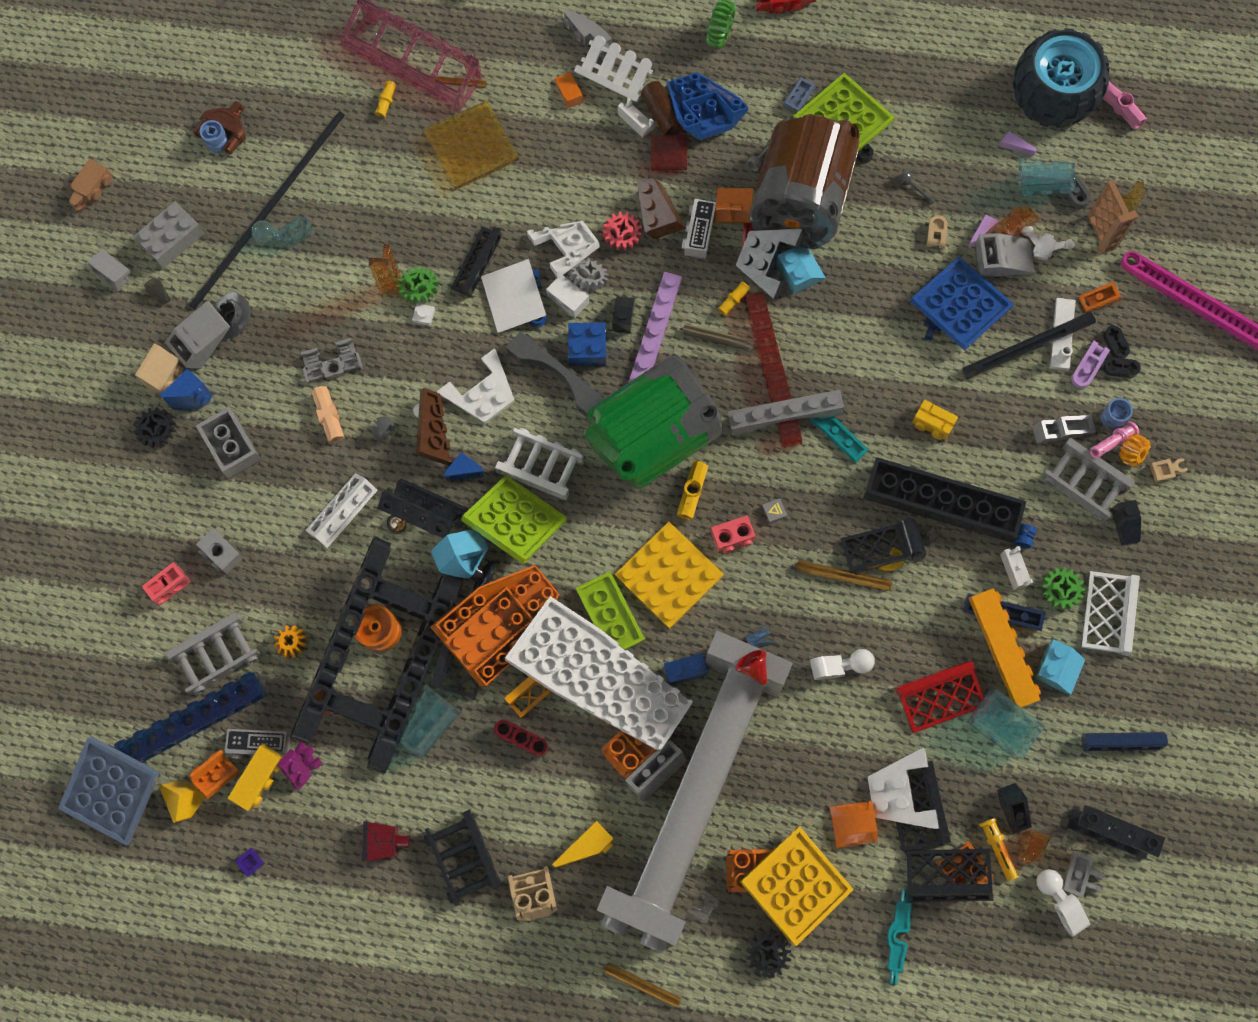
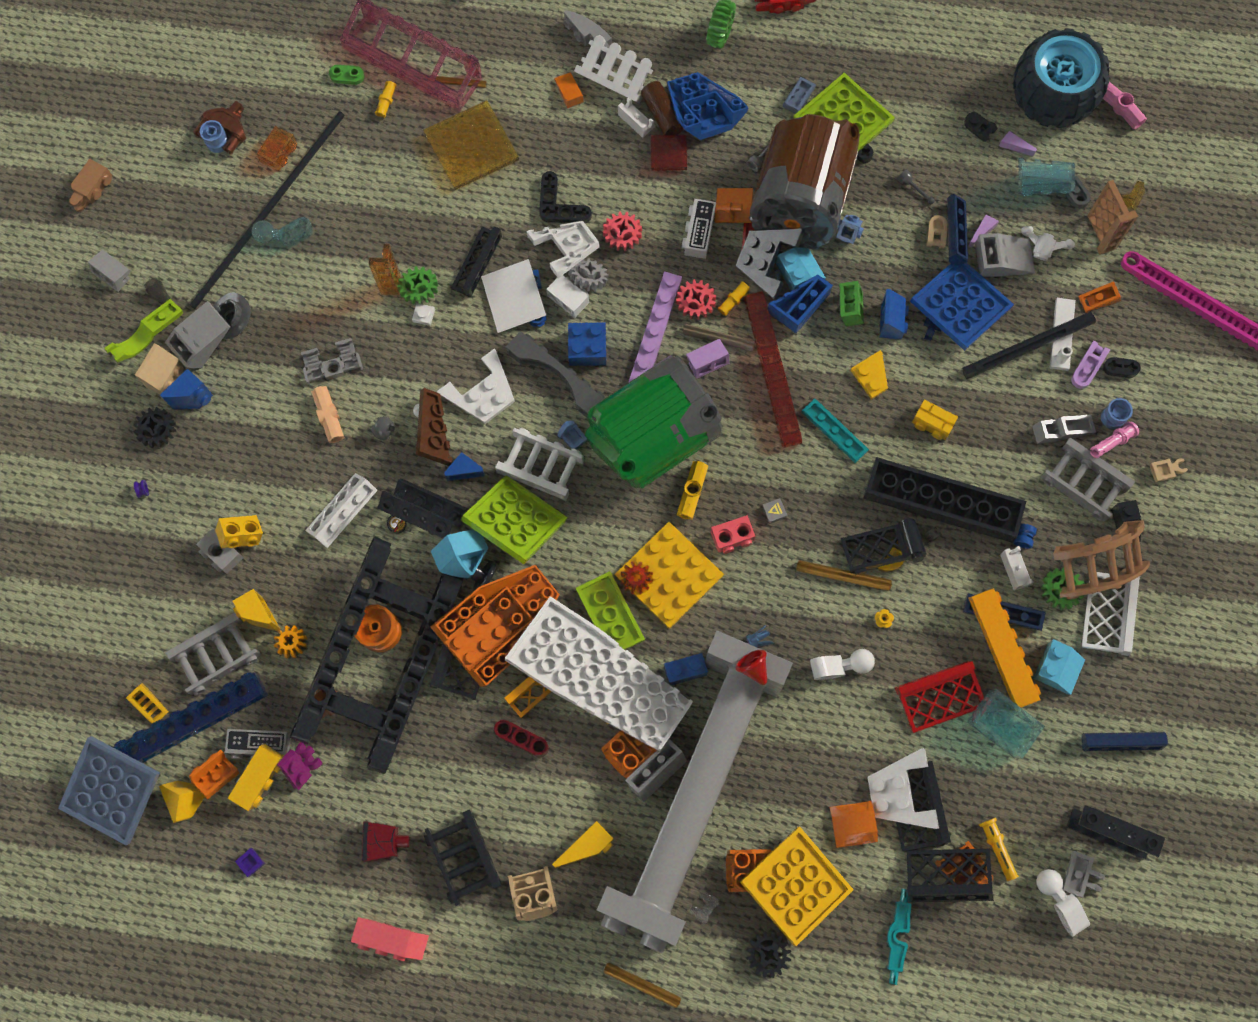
light grey brick [133,201,205,269] -> none
coral brick [142,562,191,606] -> none
light grey brick [196,407,262,479] -> none
clear light blue wedge [400,684,460,760] -> none
black slope [612,296,635,333] -> none
wedge [637,177,686,239] -> none
light grey arch [728,390,844,436] -> none
black slope [997,783,1032,834] -> none
clear orange slope [999,206,1040,236] -> none
clear orange slope [1016,830,1051,865] -> none
black beam [1103,325,1130,358] -> none
light orange gear [1119,433,1151,467] -> none
none -> lime piece [104,299,183,363]
none -> yellow slope [126,683,169,726]
none -> dark purple bush [134,480,149,498]
none -> yellow brick [215,515,263,549]
none -> yellow slope [233,589,280,631]
none -> clear orange brick [256,126,297,171]
none -> bright green plate [329,65,365,85]
none -> coral wedge [351,917,429,961]
none -> black beam [539,171,592,223]
none -> medium blue tile [558,421,587,450]
none -> clear red gear [620,561,653,594]
none -> coral gear [676,279,716,320]
none -> lavender hinge [686,339,730,379]
none -> blue wedge [767,275,833,333]
none -> medium blue brick [836,215,864,244]
none -> bright green brick [840,281,864,326]
none -> yellow wing [850,350,888,400]
none -> yellow plate [874,609,894,628]
none -> blue slope [879,289,909,339]
none -> dark blue brick [947,194,968,265]
none -> black plate [964,112,998,142]
none -> medium nougat fence [1053,520,1150,599]

